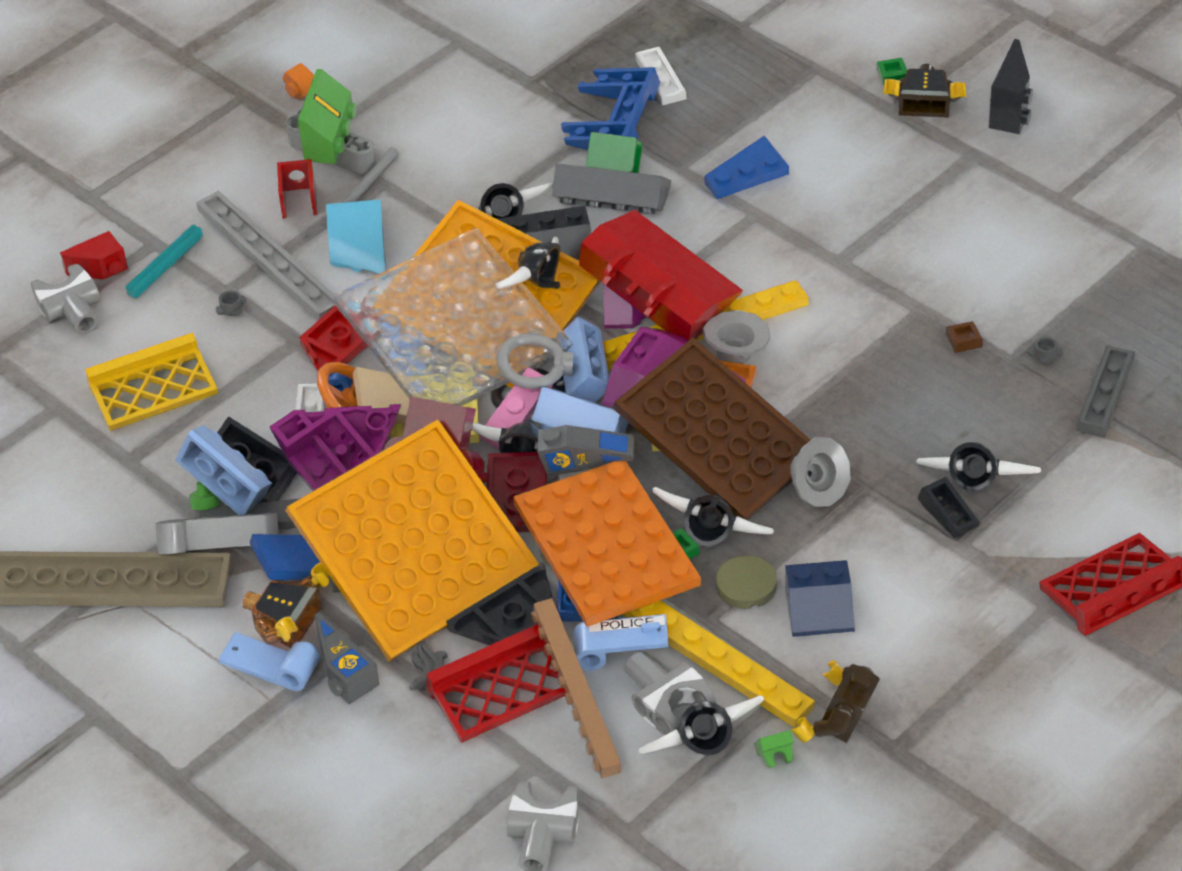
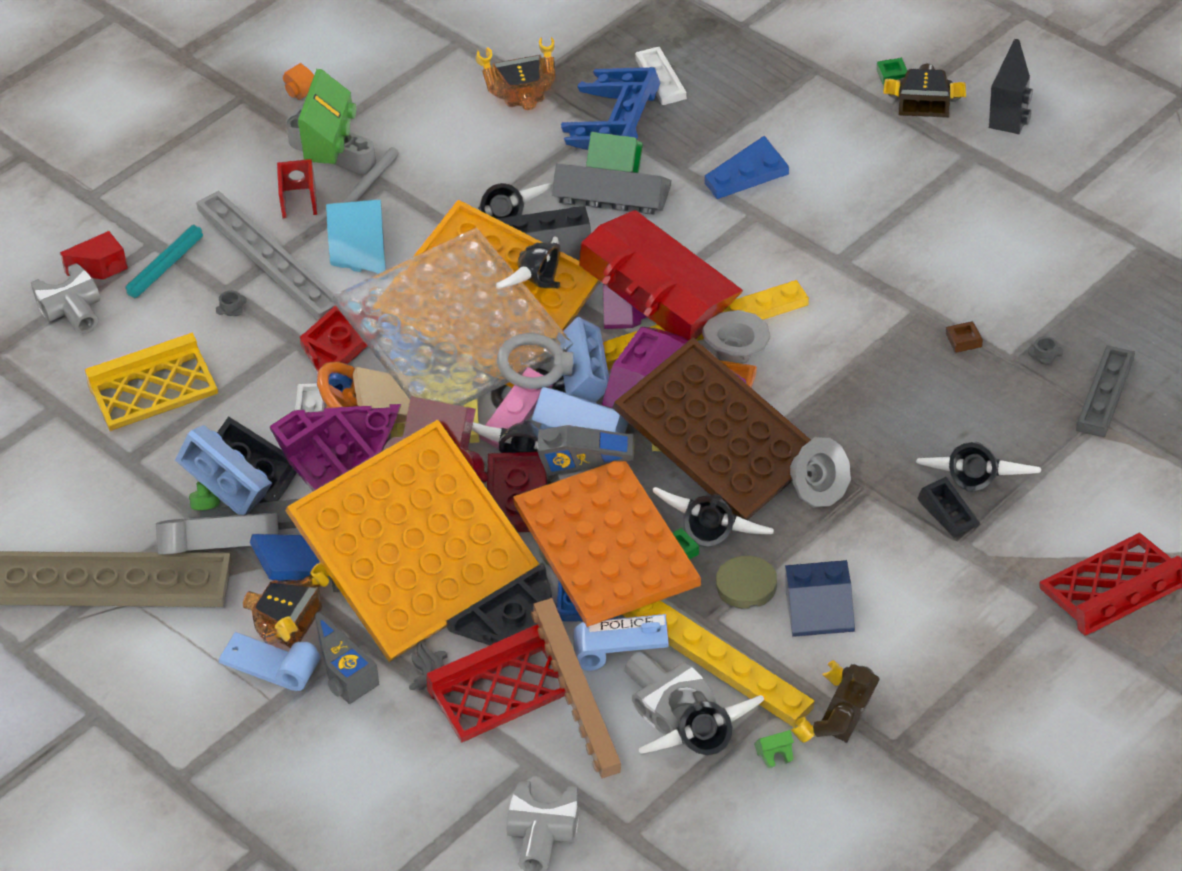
none -> torso [475,37,556,110]

